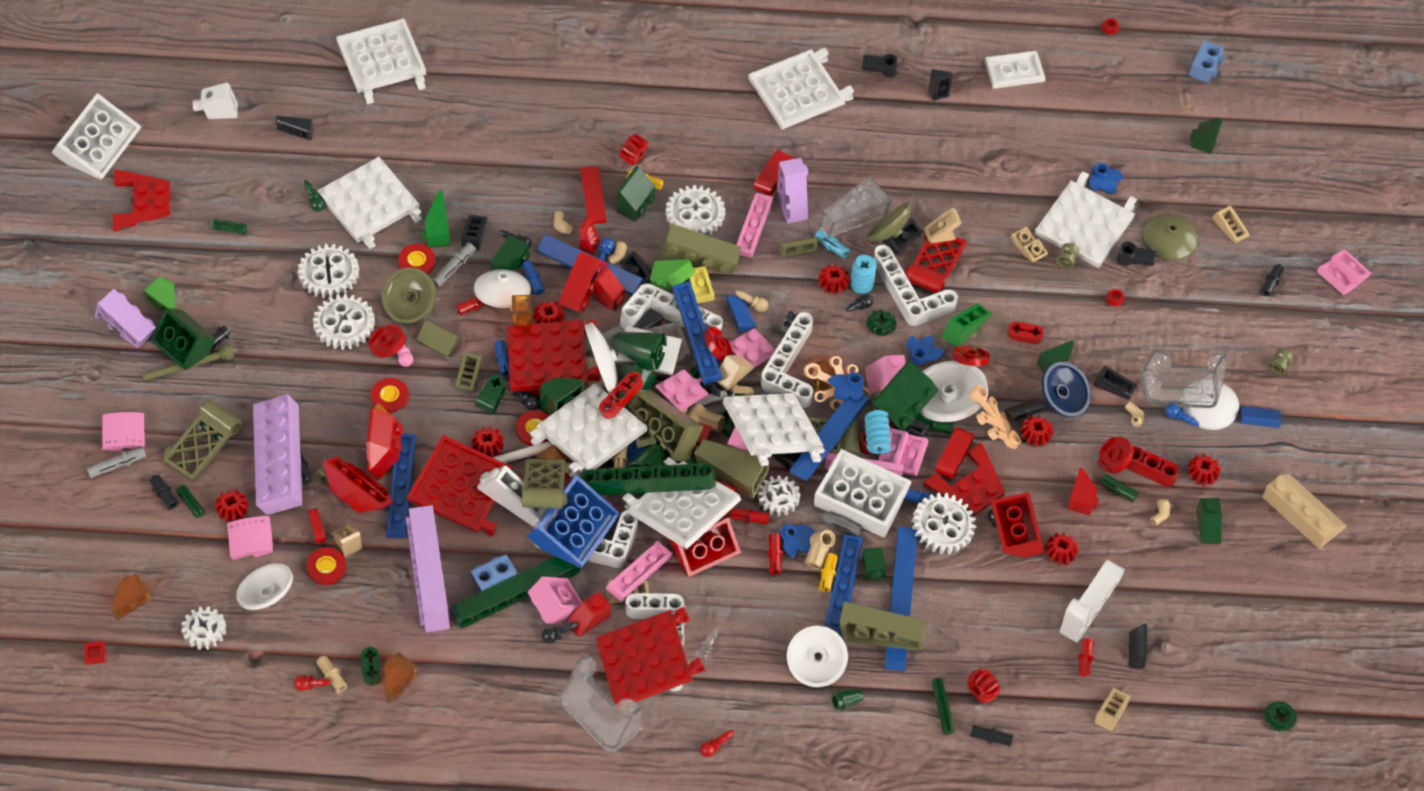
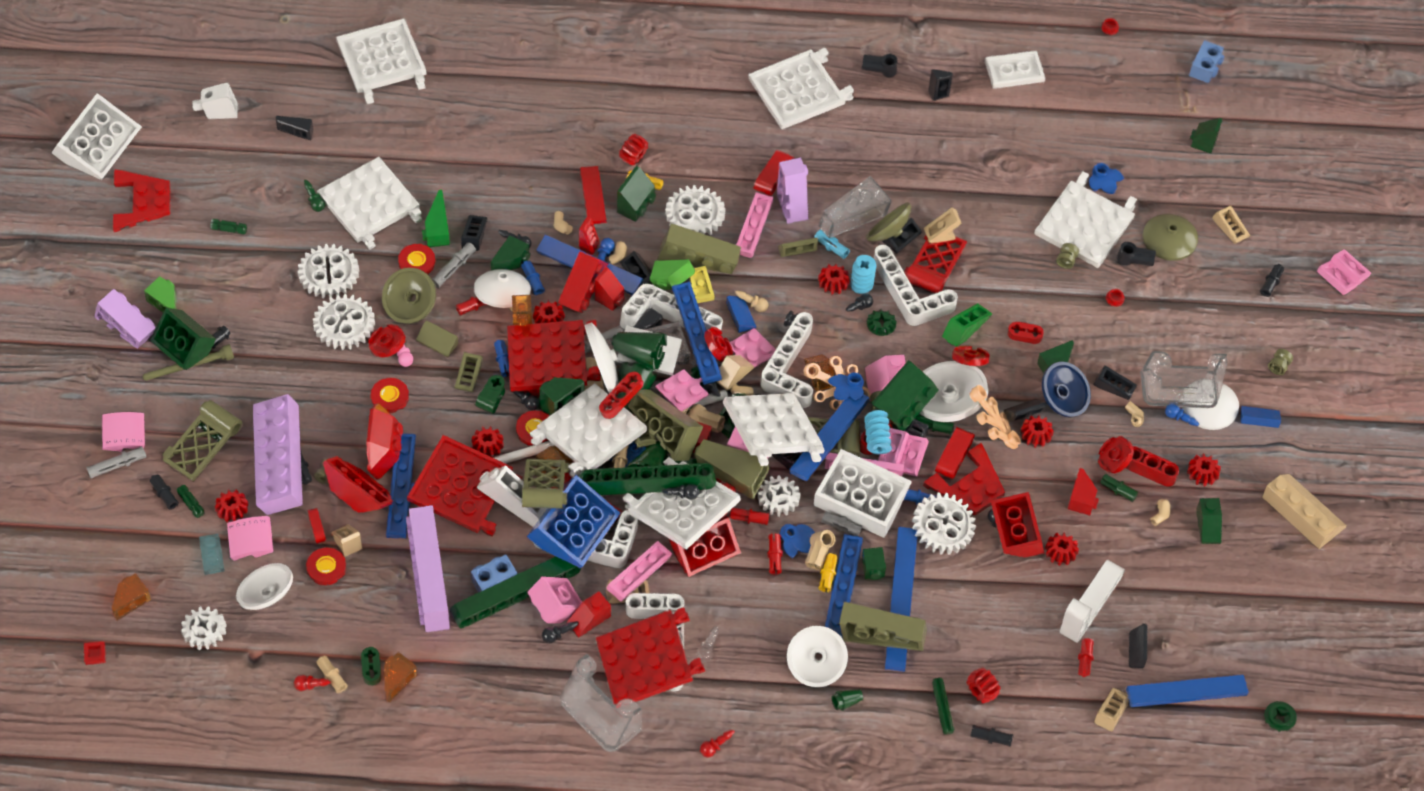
blue plate [906,336,944,365] -> none
tan slope [1010,227,1048,263] -> none
none -> clear light blue plate [199,533,225,575]
none -> black bar [662,484,699,500]
none -> blue tile [1126,675,1249,707]

